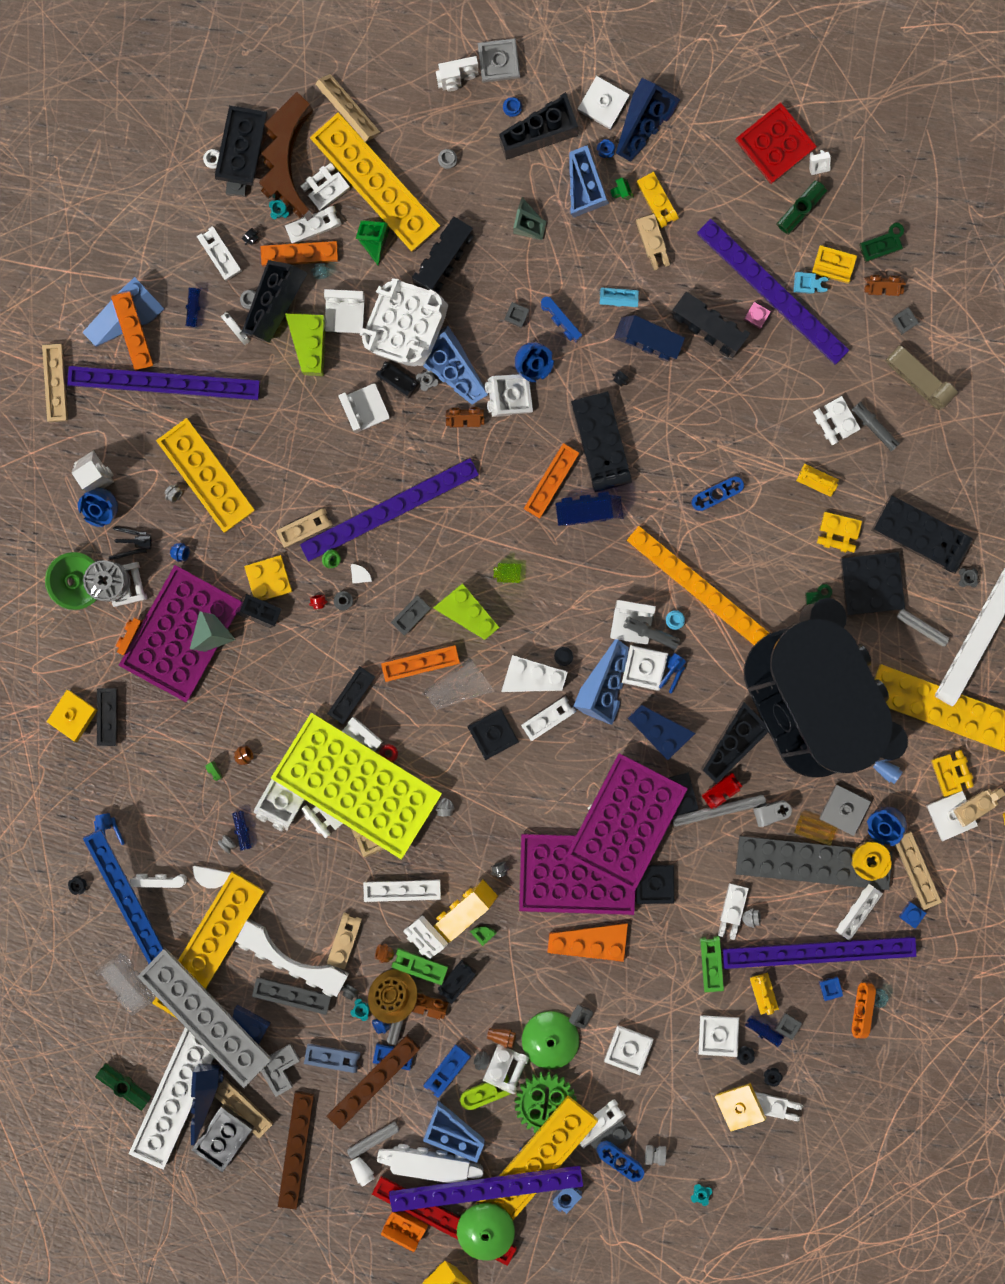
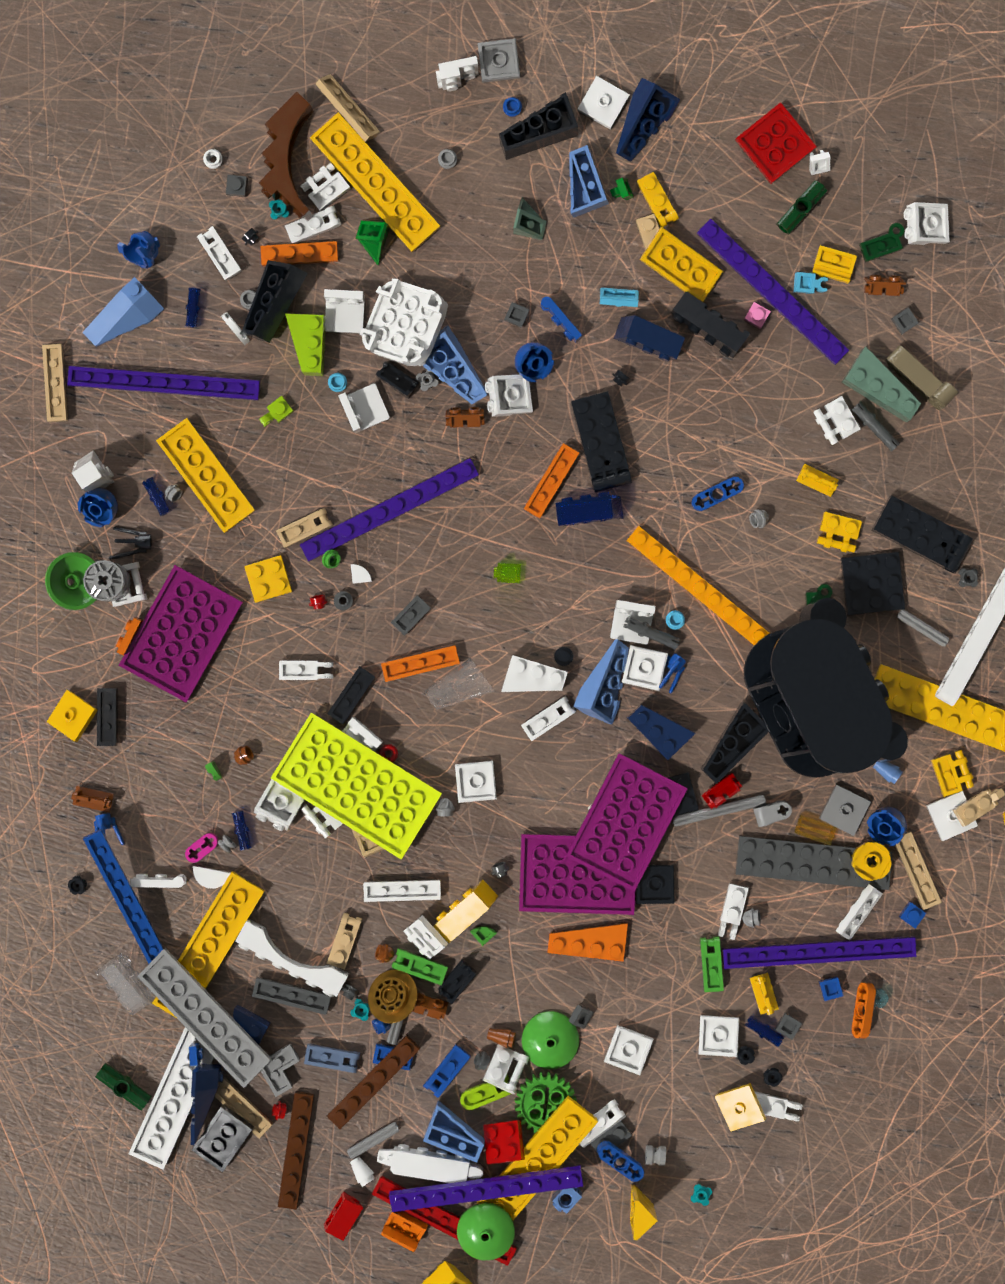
orange plate [111,291,154,370] -> none
blue plate [170,543,190,562] -> none
sand green slope [190,611,236,652] -> none
black plate [215,105,268,186] -> none
black hinge [235,594,281,628] -> none
clear light blue plate [311,264,330,279] -> none
black wedge [412,216,475,294] -> none
lime wedge [433,583,499,640] -> none
black tile [467,709,519,760] -> none
blue plate [597,139,616,158] -> none
none -> dark orange hinge [71,786,114,813]
none -> blue helmet [117,231,160,269]
none -> clear blue pin [142,477,171,516]
none -> dark pink beam [185,833,218,863]
none -> blue plate [189,1042,204,1066]
none -> lime plate [259,396,294,427]
none -> red plate [272,1101,286,1120]
none -> white hinge [279,661,333,680]
none -> red hinge [324,1191,363,1241]
none -> medium azure plate [328,373,347,392]
none -> white plate [455,761,497,803]
none -> red plate [483,1120,525,1164]
none -> yellow slope [630,1184,658,1240]
none -> yellow tile [639,227,723,302]
none -> light grey plate [749,509,769,528]
none -> sand green wedge [841,346,921,422]
none -> white plate [904,202,950,245]

